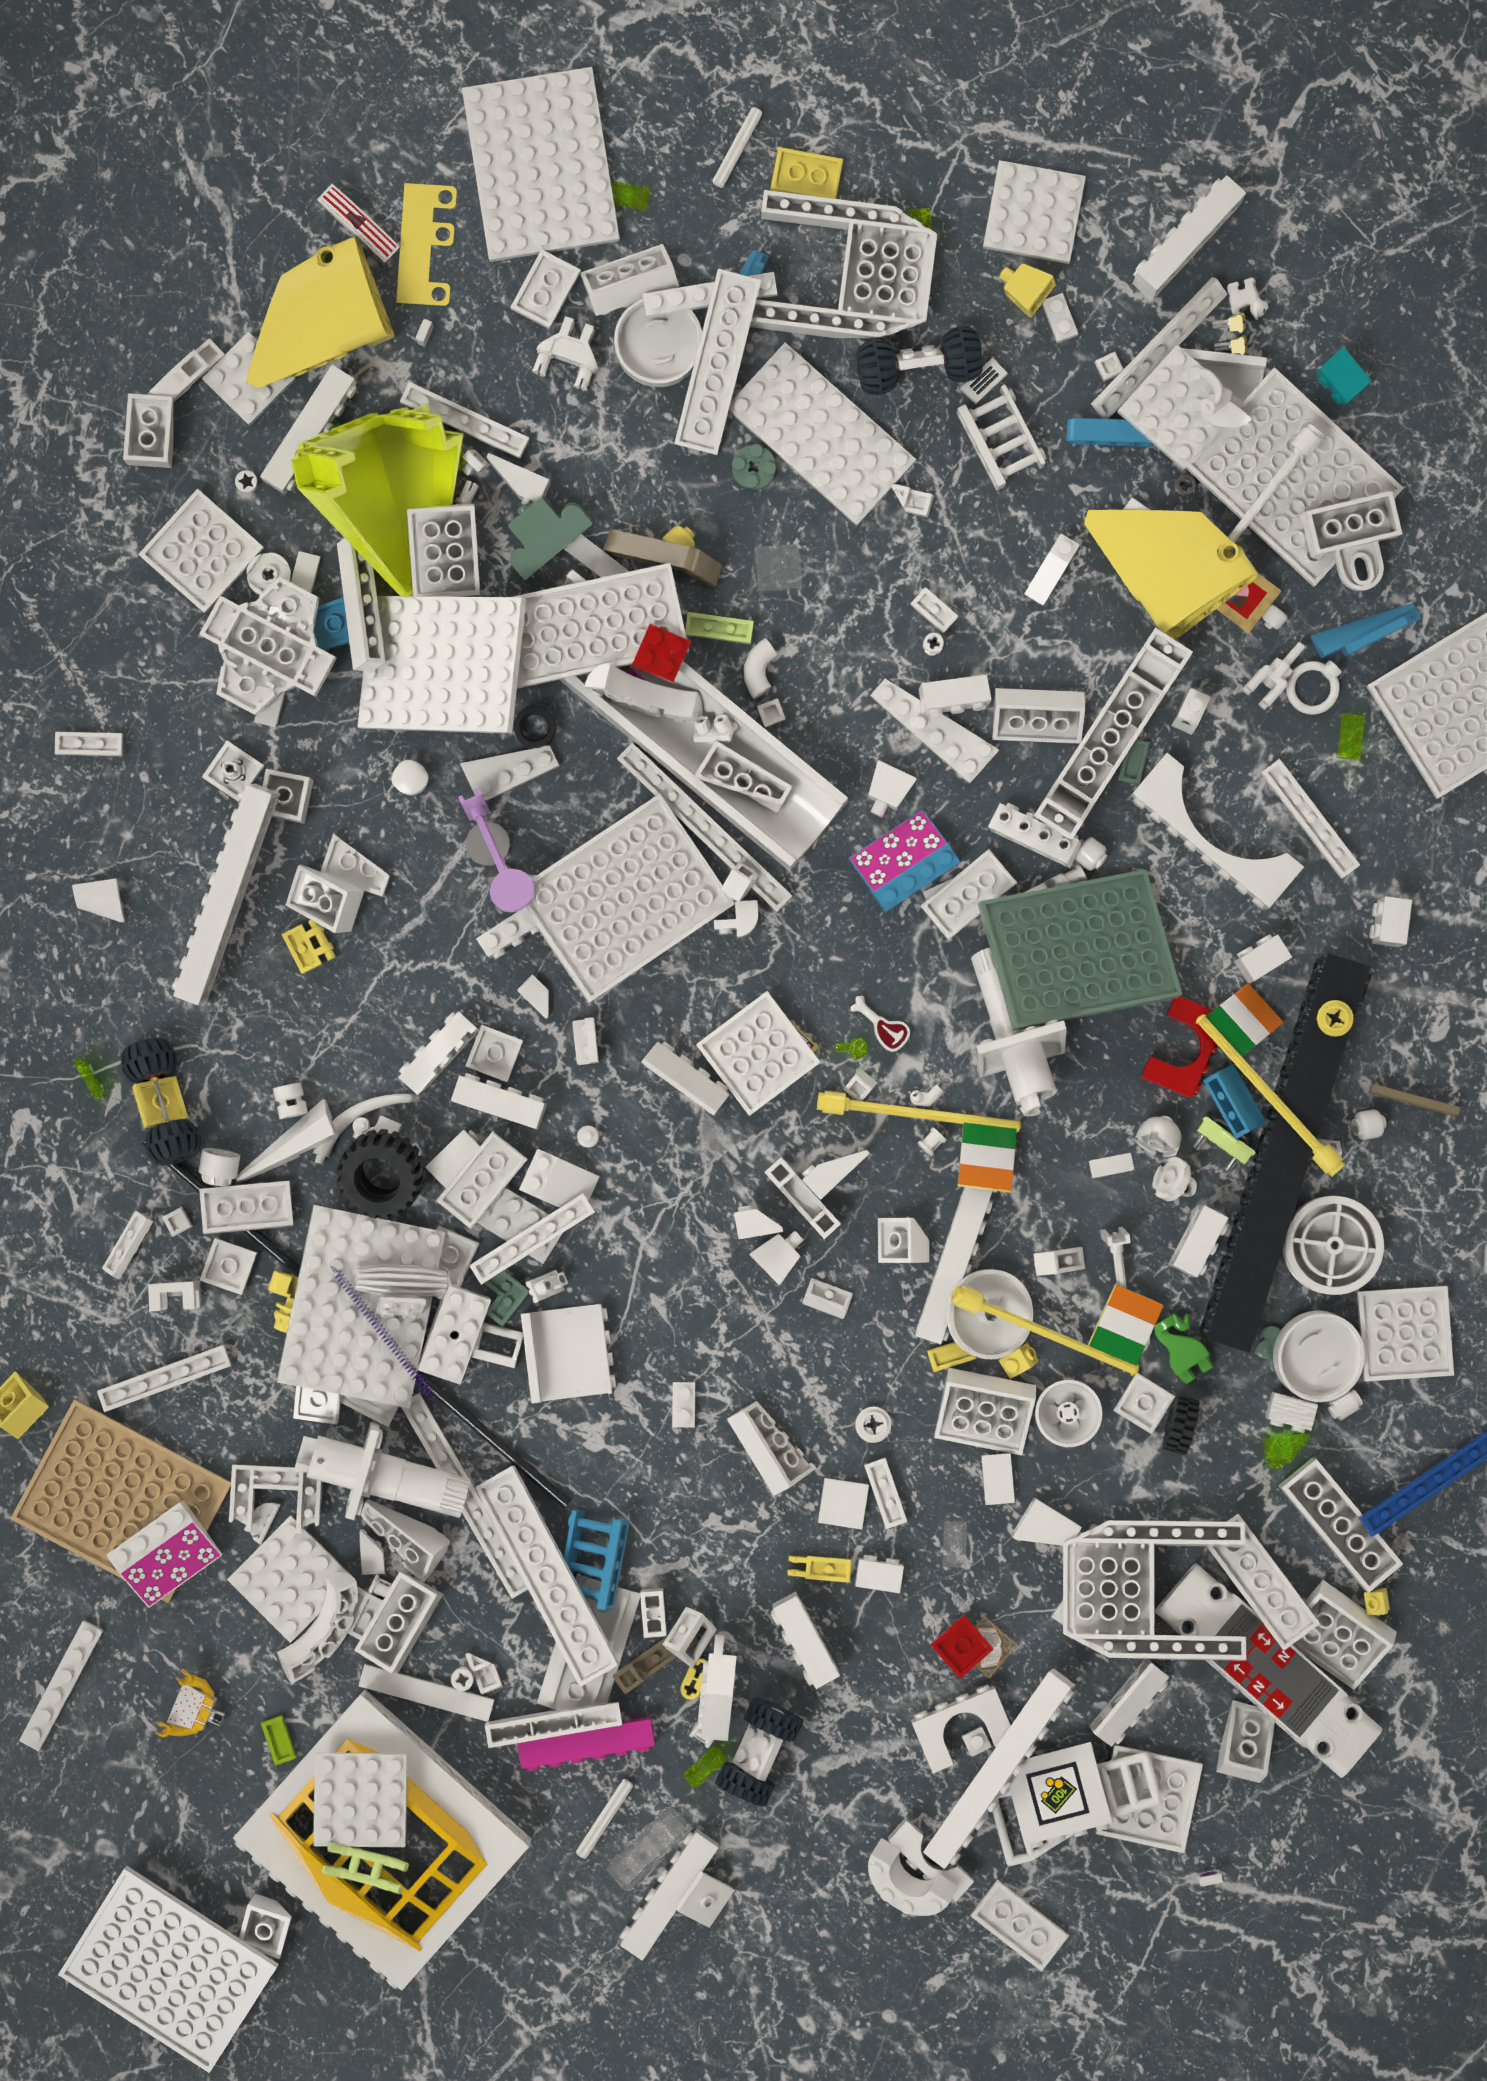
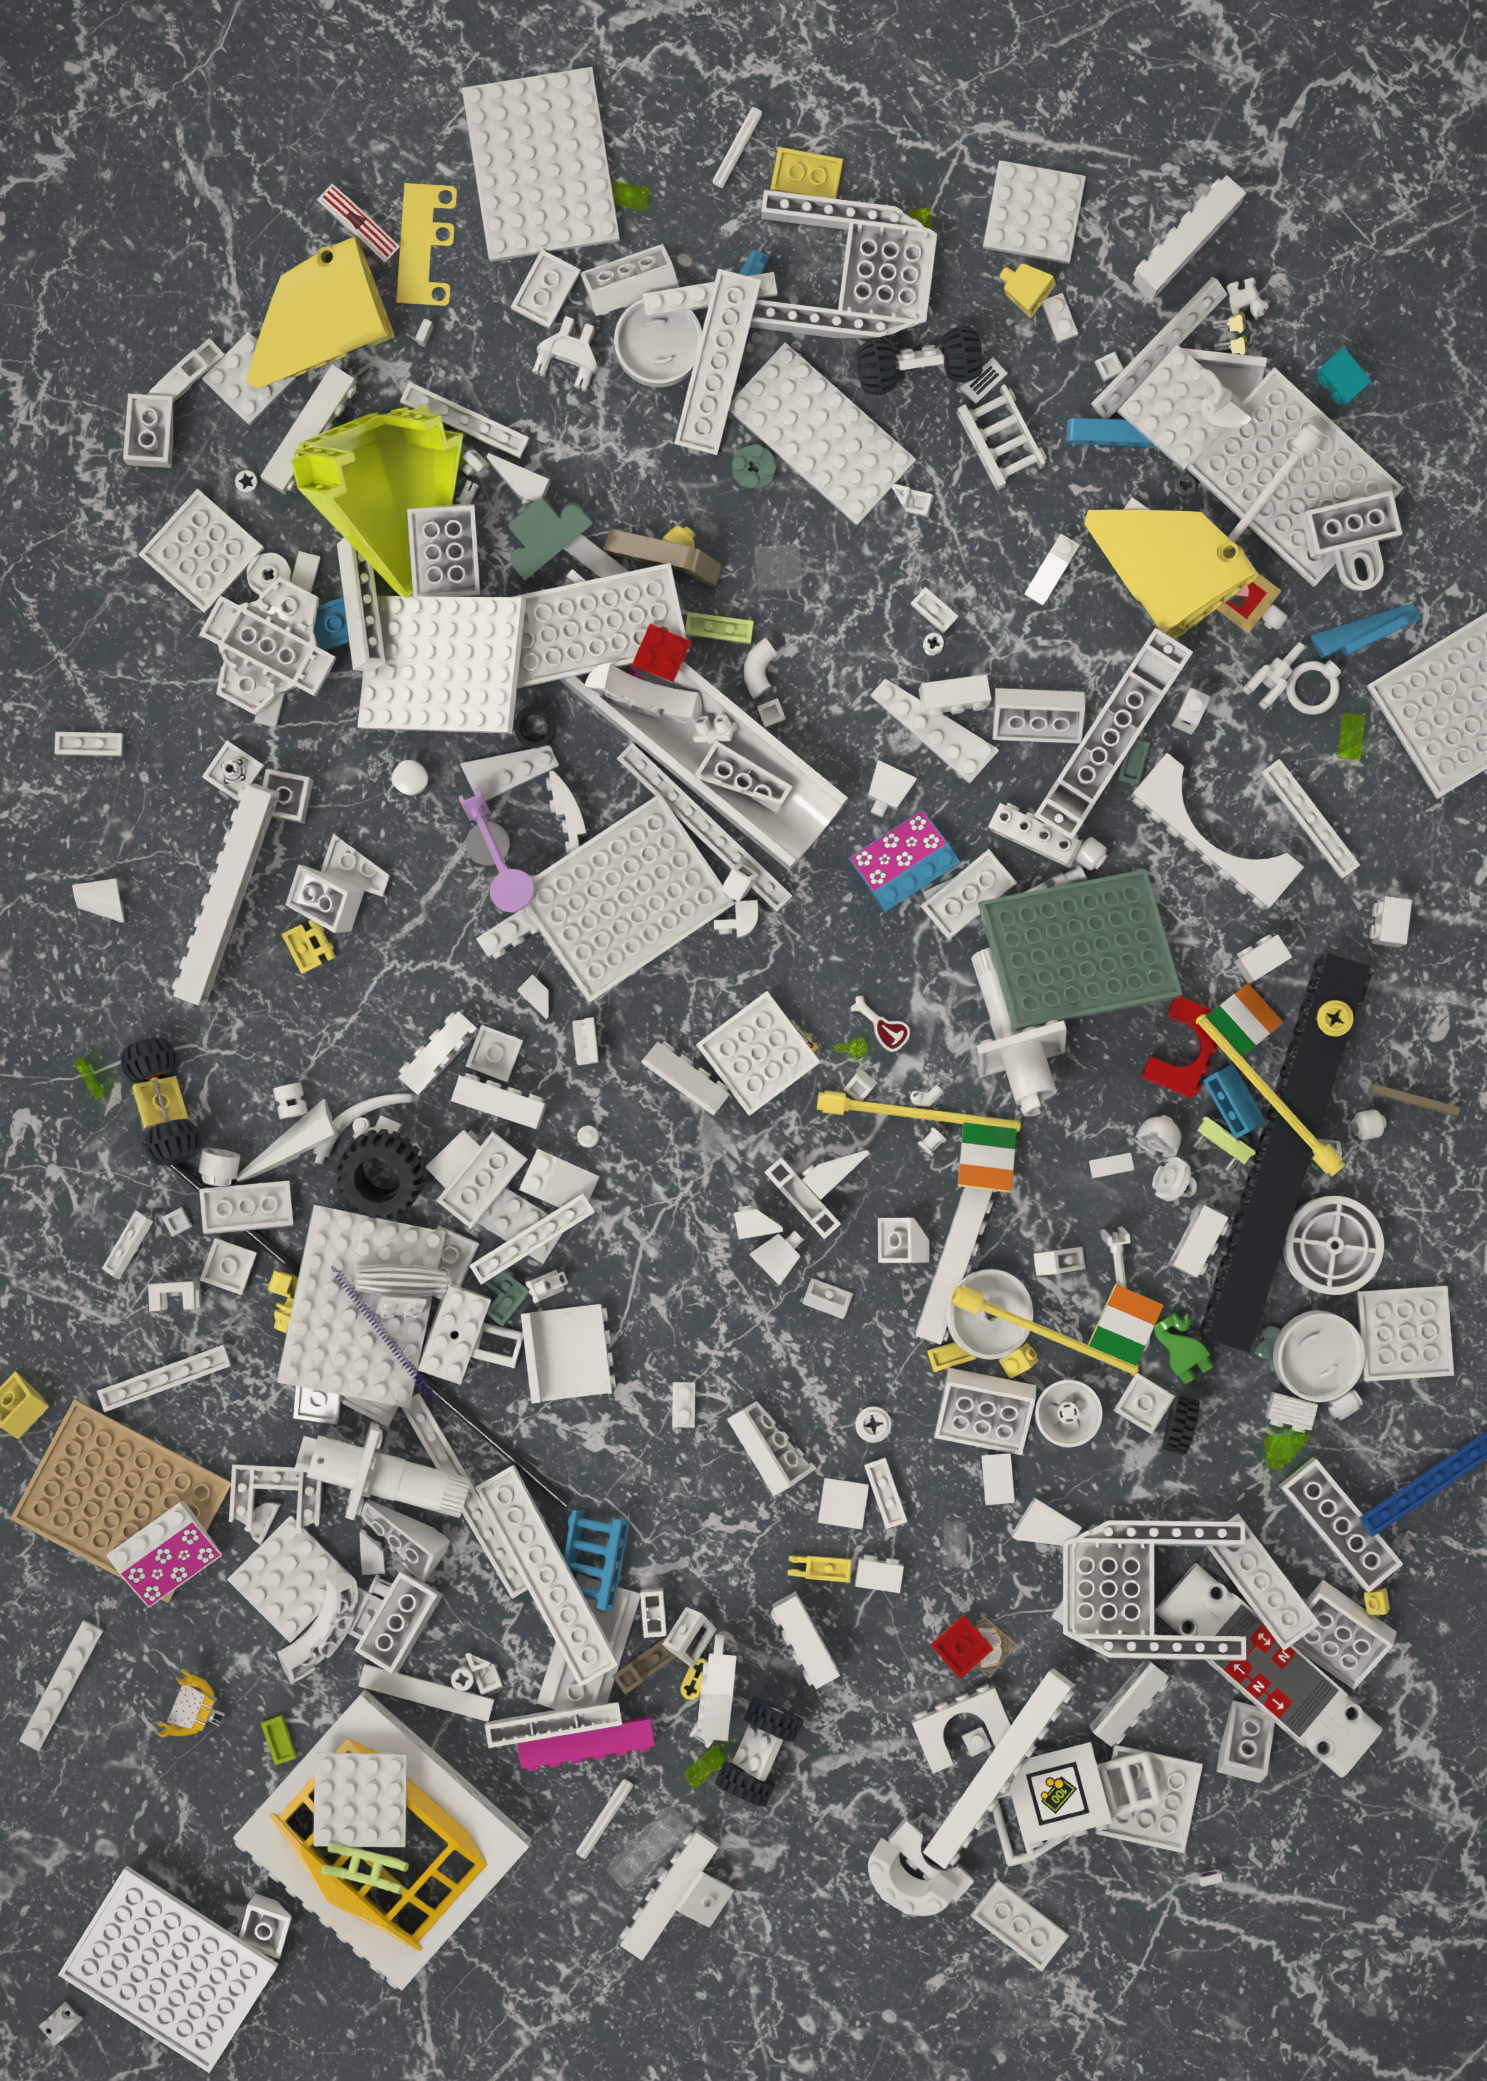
none -> white piece [38,2001,83,2046]
none -> white slope [546,771,587,855]

